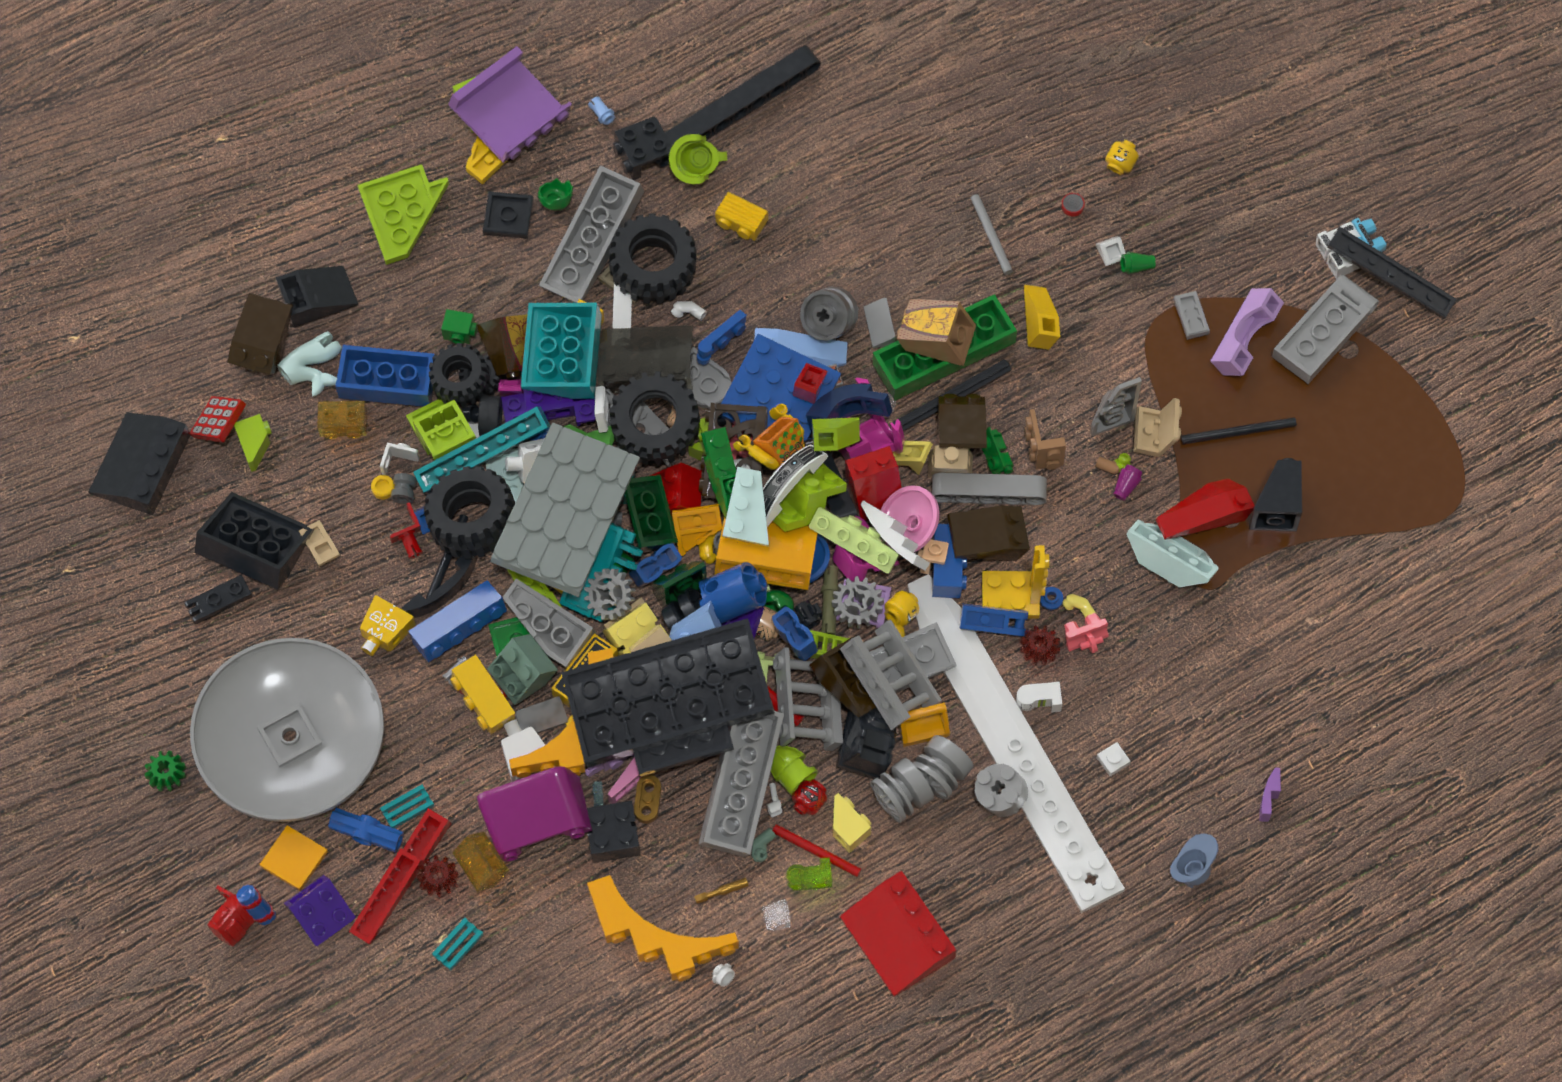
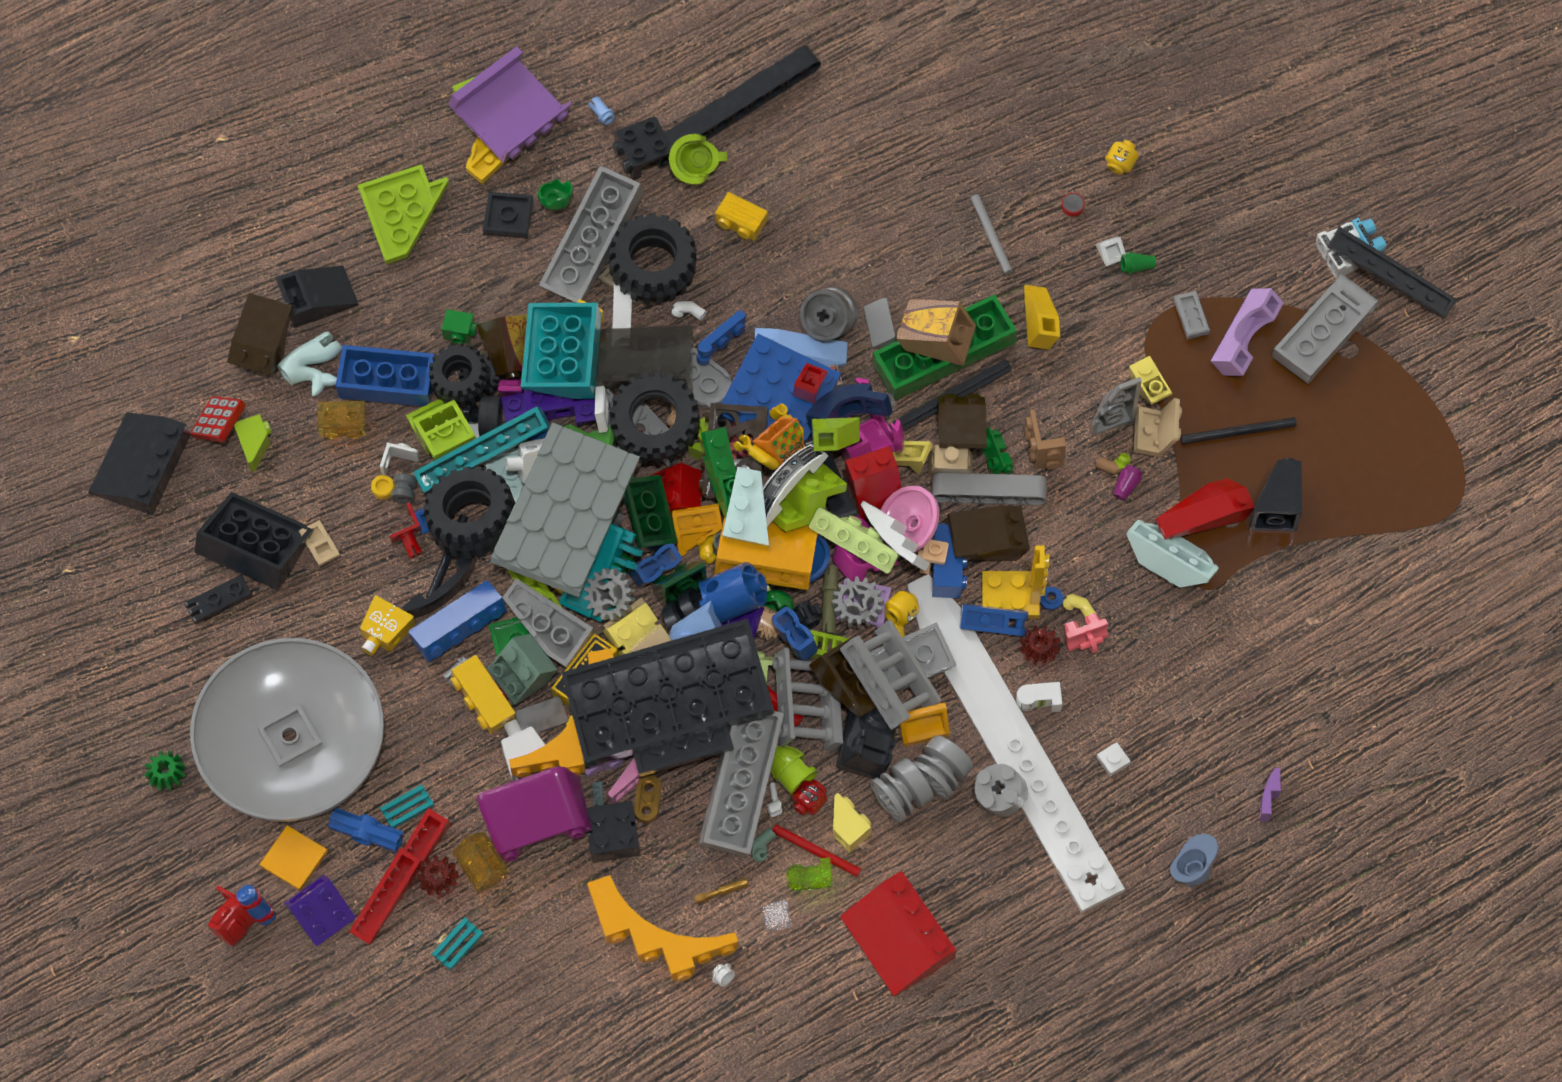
none -> light yellow slope [1129,356,1172,405]

